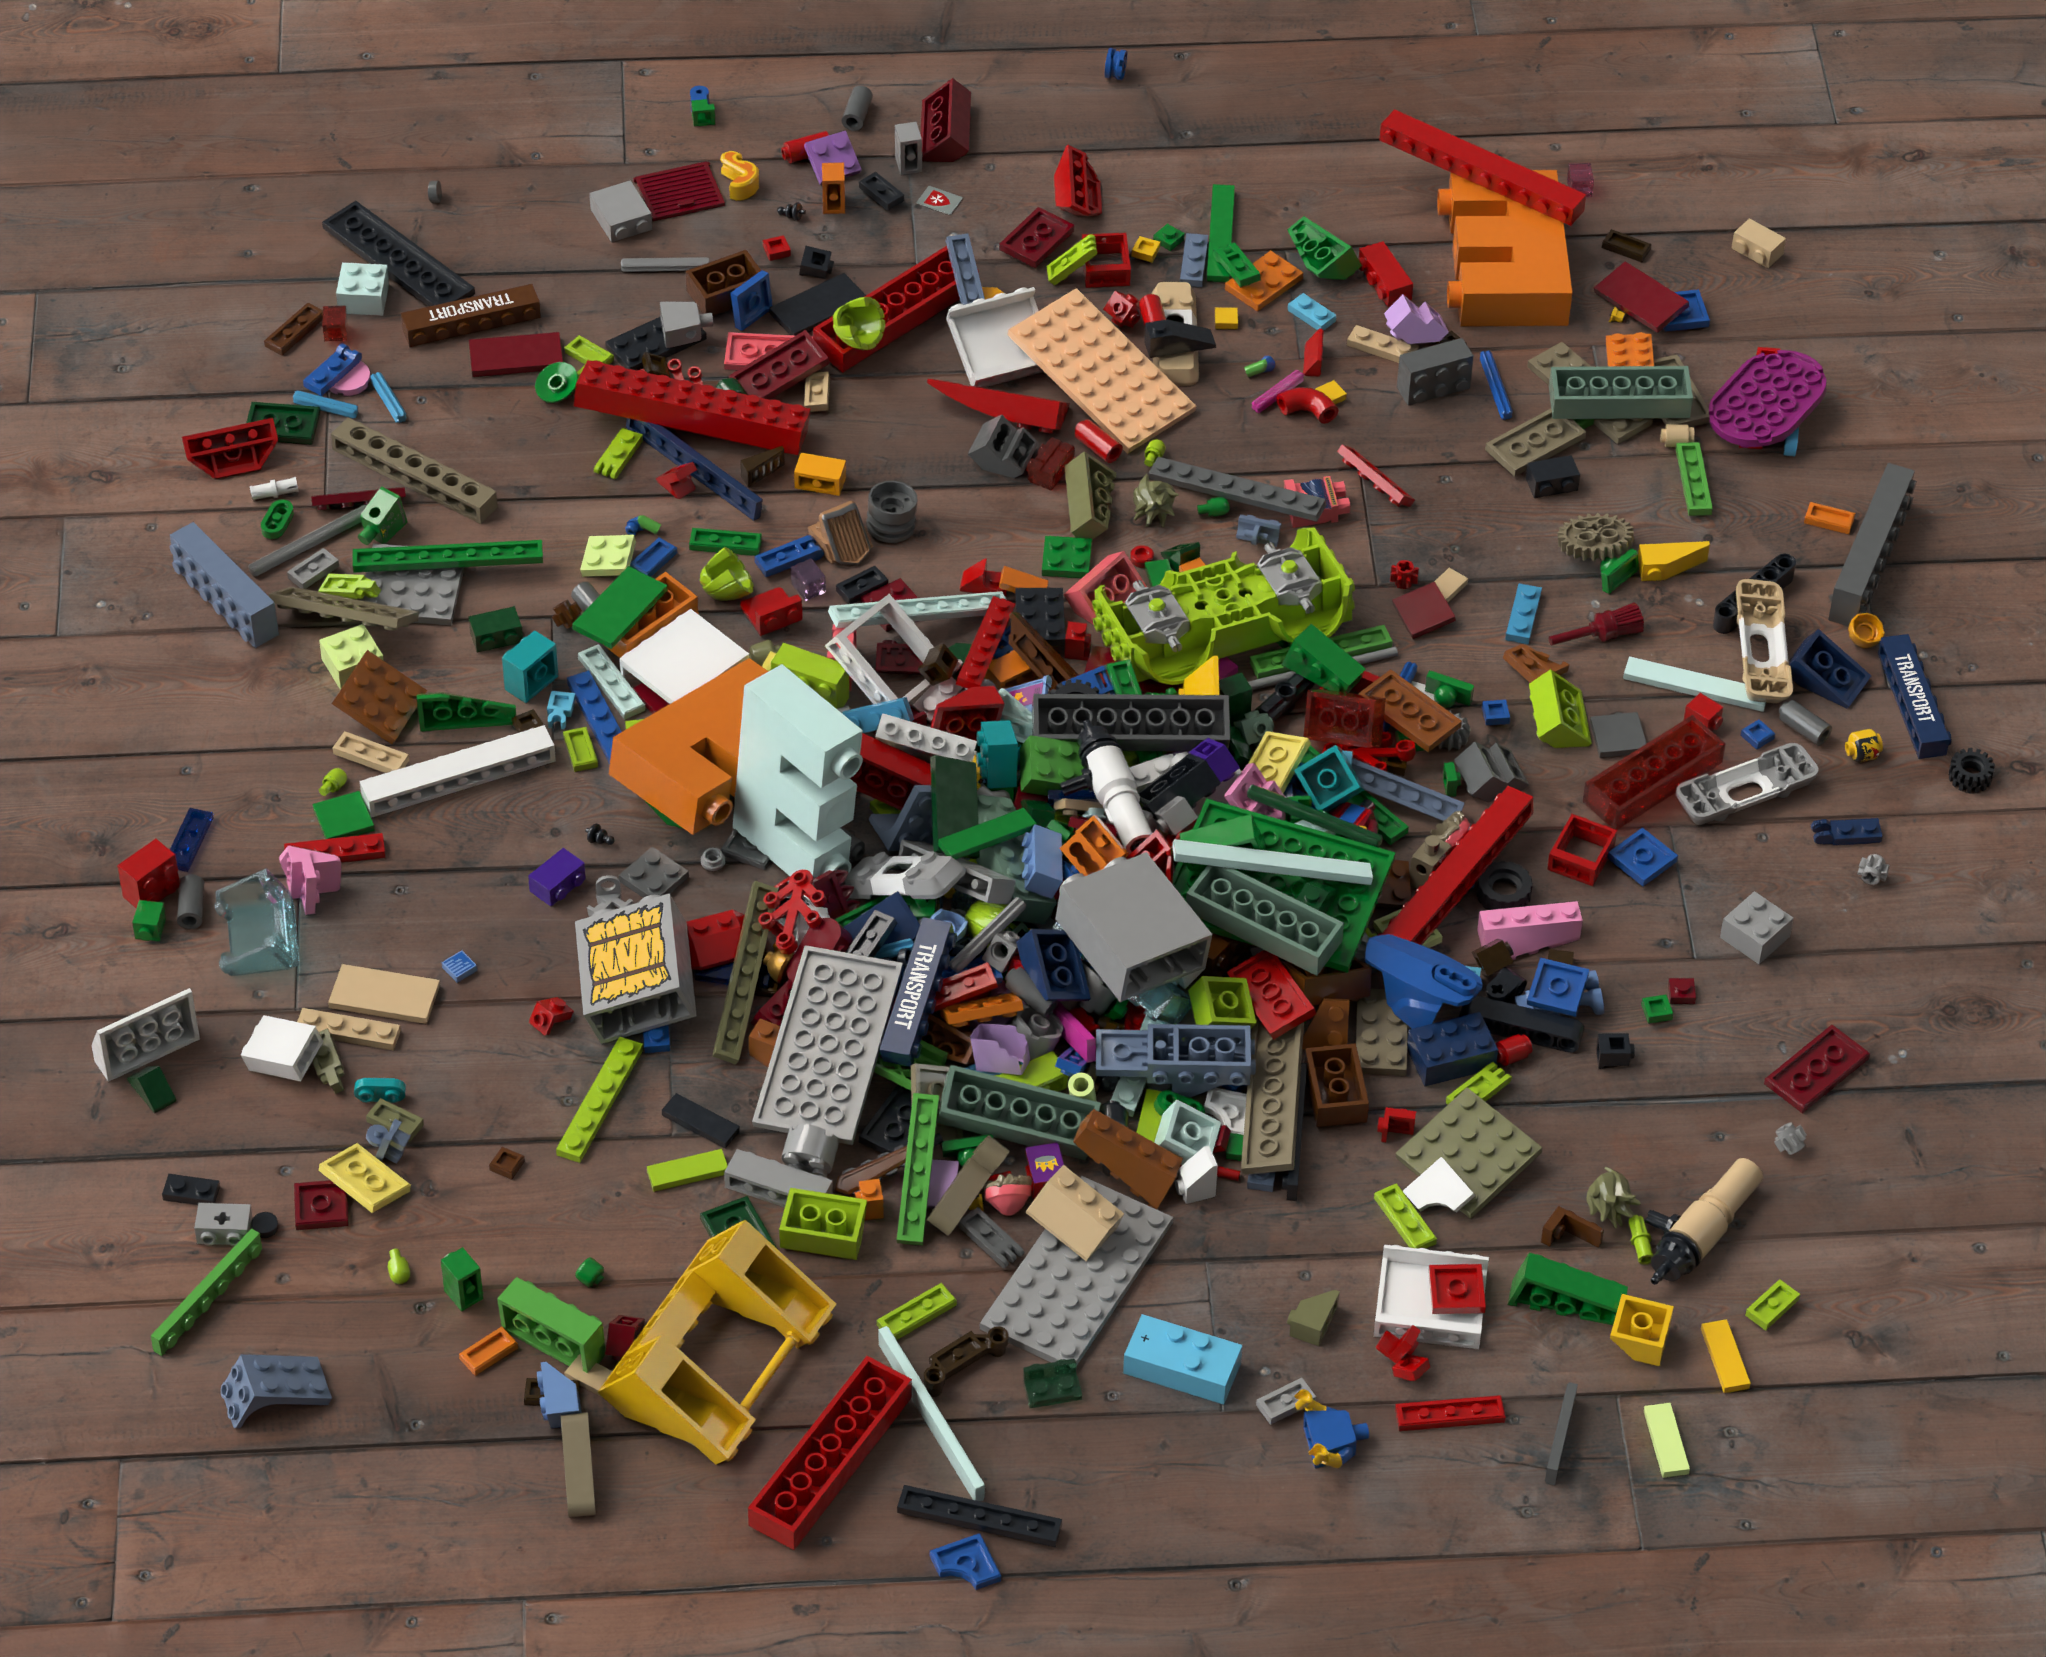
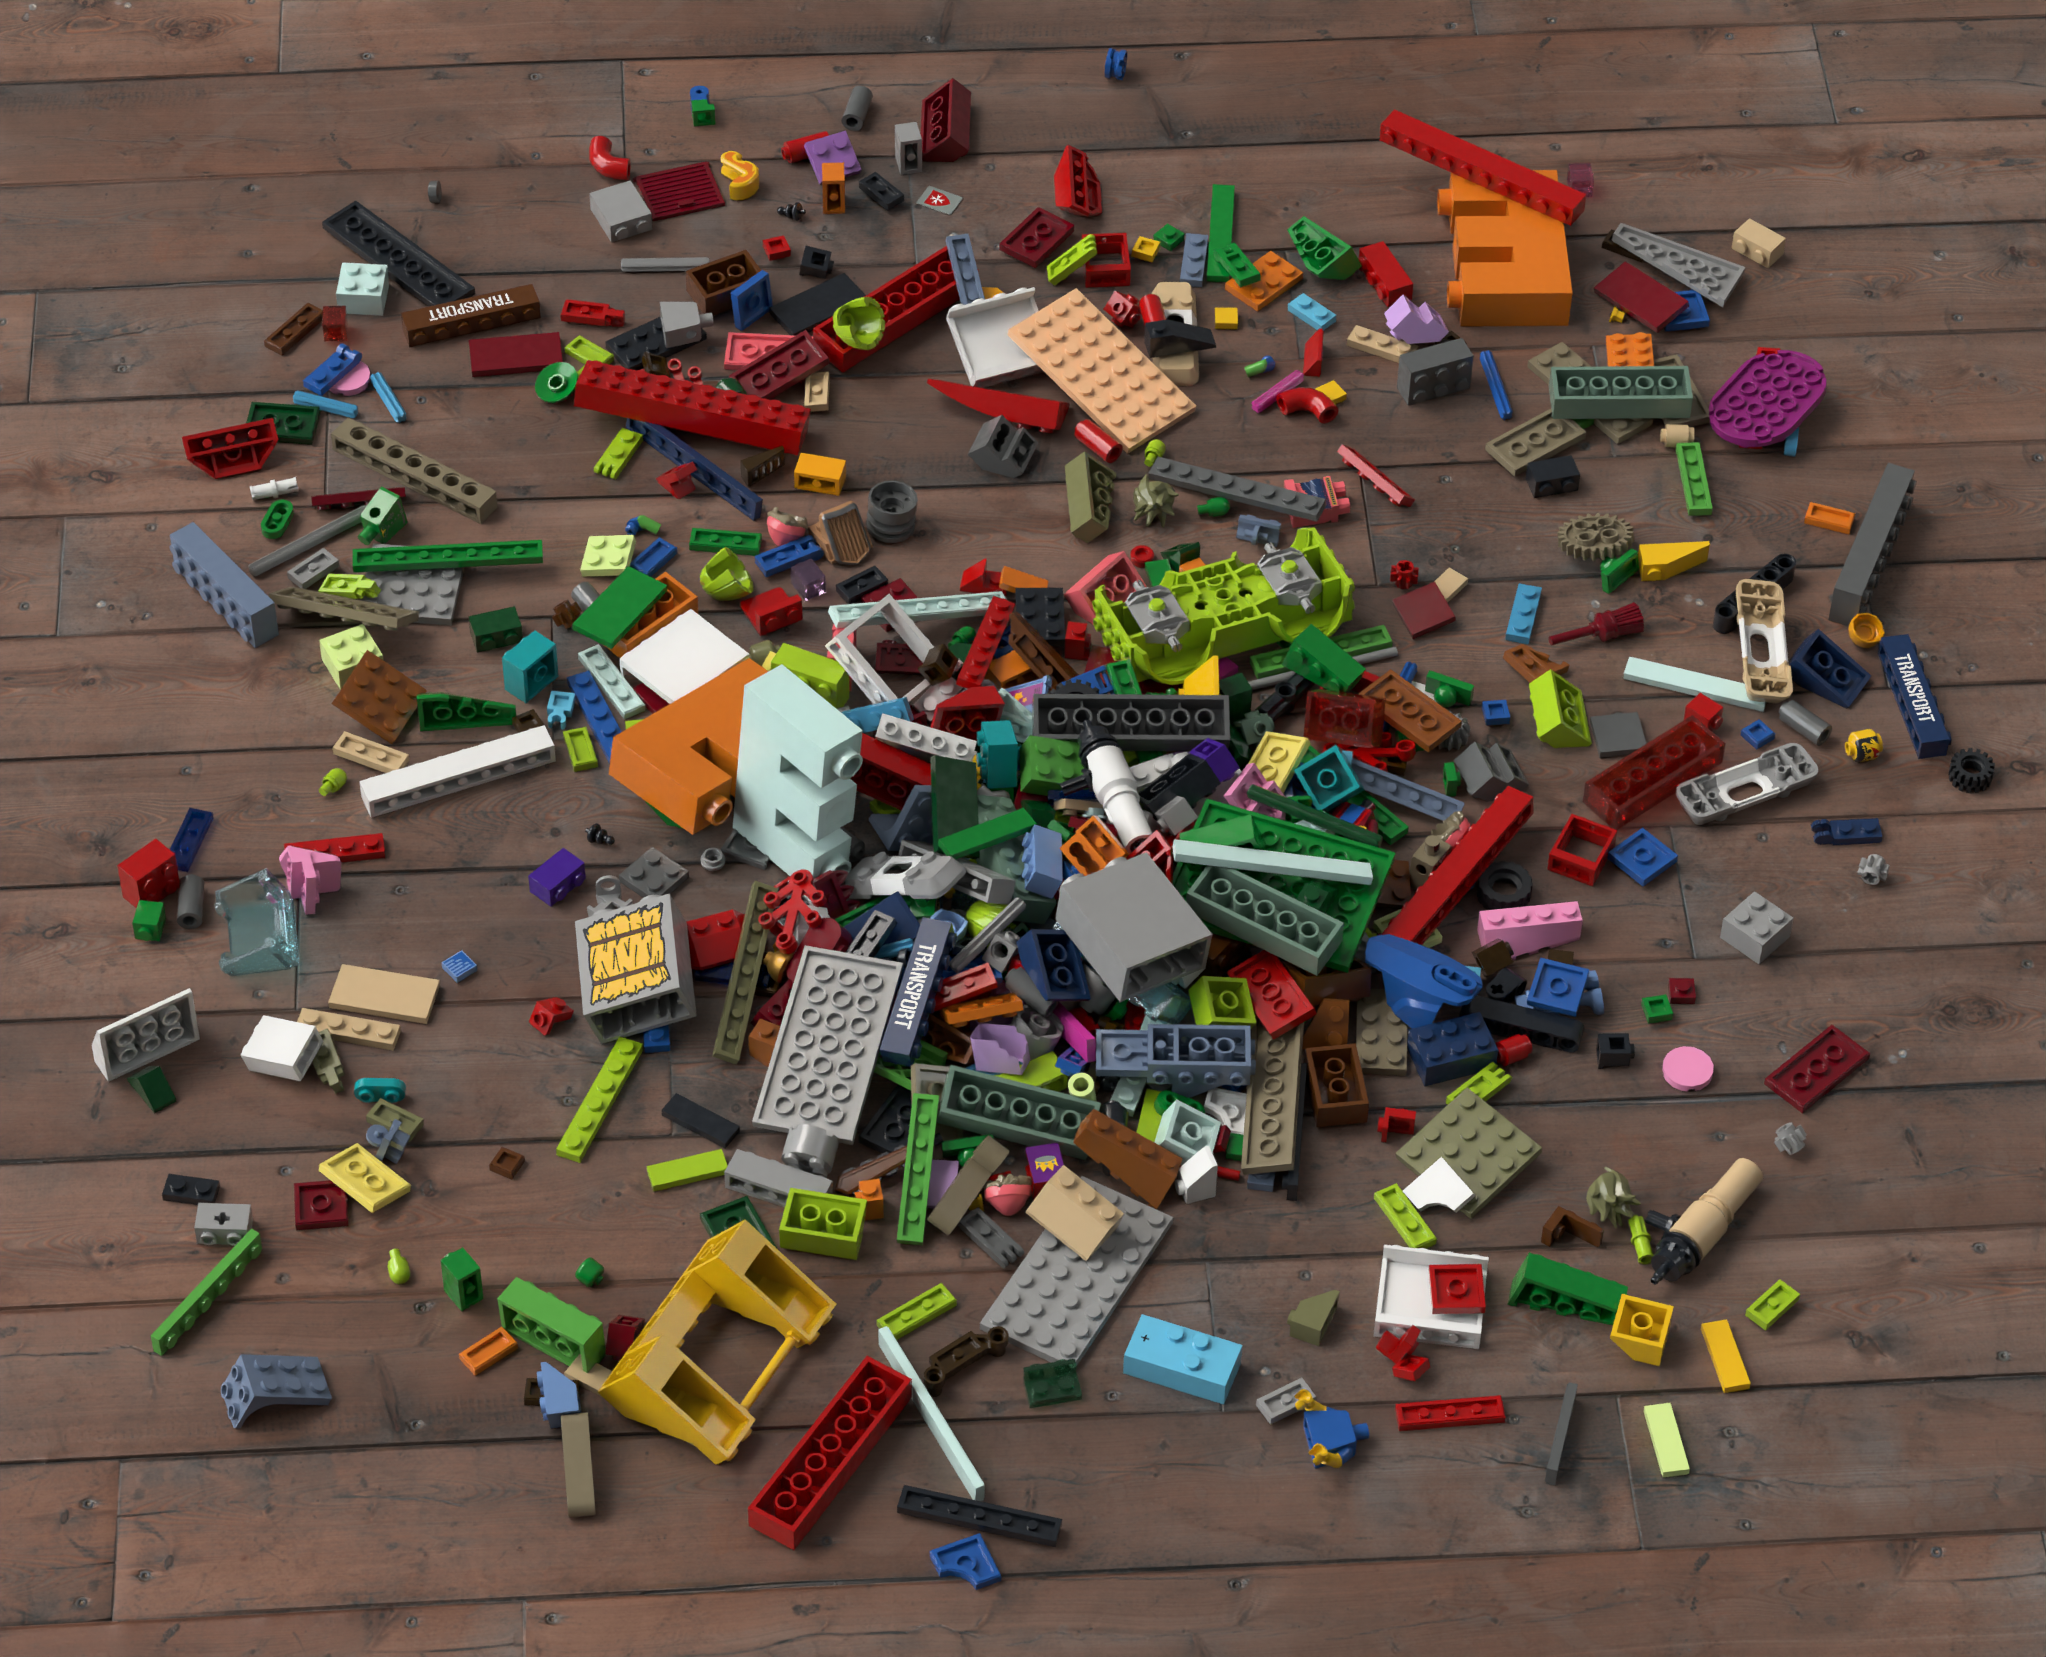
black tile [251,1212,278,1238] -> none
green tile [312,791,375,839] -> none
clear red brick [1026,437,1075,491] -> none
green plate [1042,536,1092,578] -> none
none -> red hinge [560,299,625,327]
none -> red cylinder [589,136,631,180]
none -> coral hair [766,507,808,546]
none -> green cylinder [948,626,977,648]
none -> light grey wing [1612,223,1746,307]
none -> bright pink tile [1662,1046,1713,1091]

